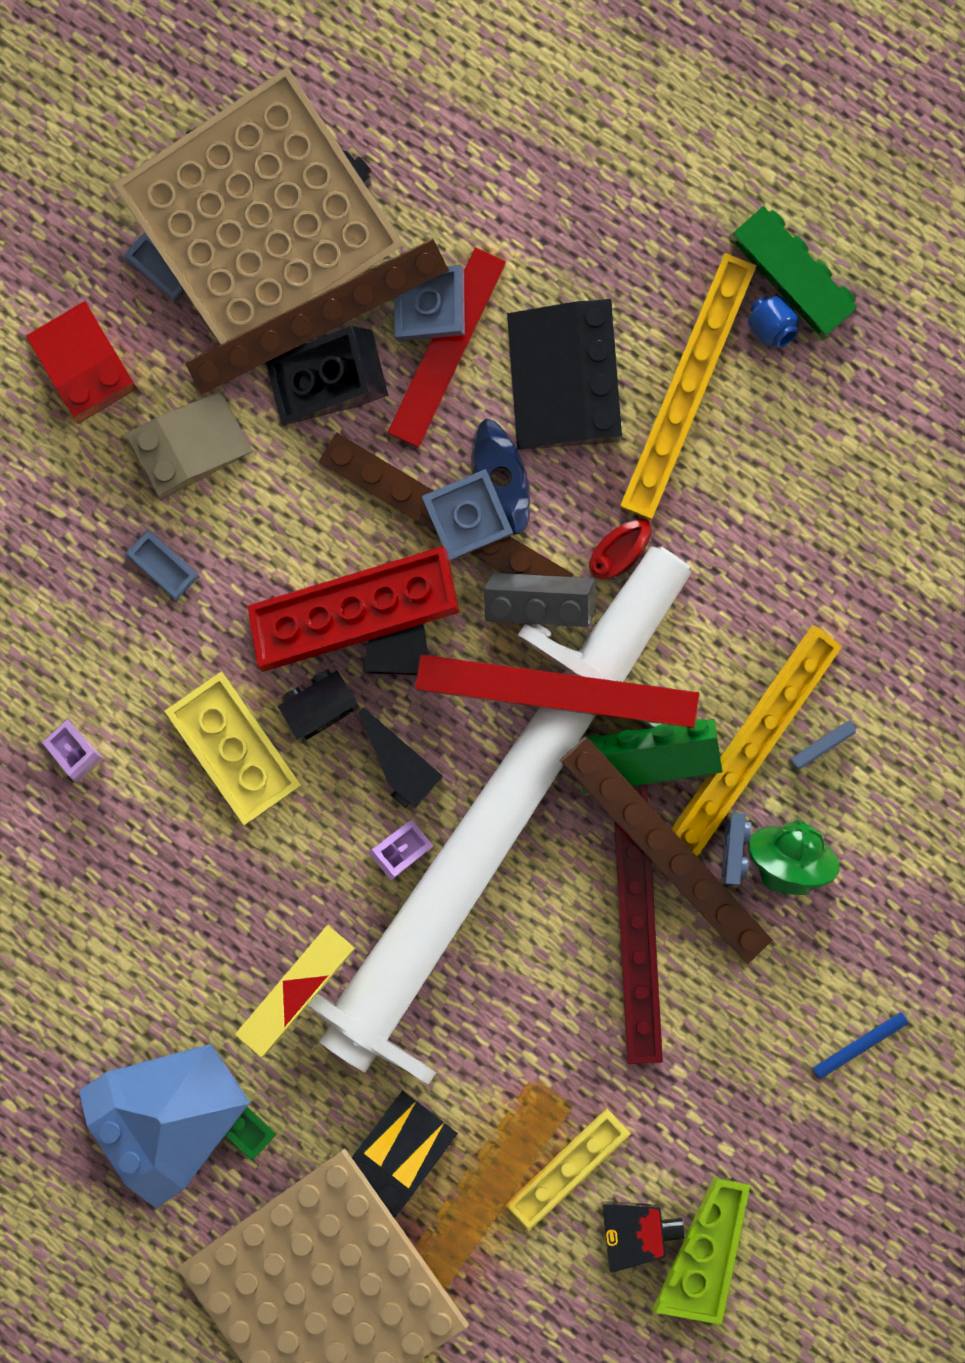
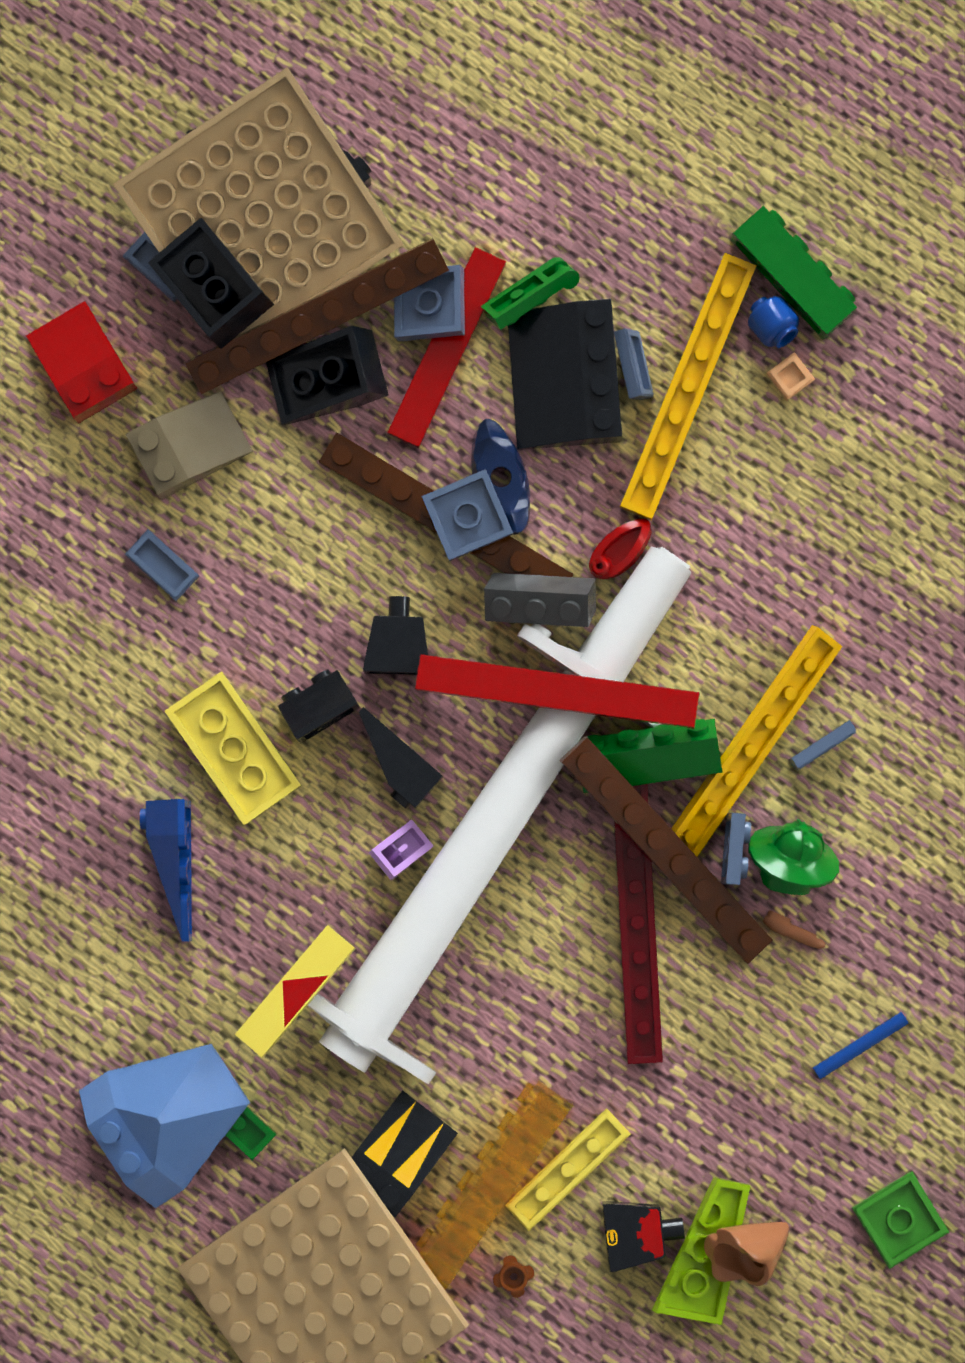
lavender slope [42,719,104,782] -> none
red plate [248,546,460,672] -> none
none -> blue wedge [140,799,192,941]
none -> black slope [148,218,274,349]
none -> green plate [481,257,580,330]
none -> dark orange plate [493,1255,535,1298]
none -> sand blue tile [614,328,654,400]
none -> nougat hat [704,1222,789,1286]
none -> nougat piece [763,910,826,949]
none -> light nougat tile [767,352,815,401]
none -> bright green tile [851,1171,949,1269]

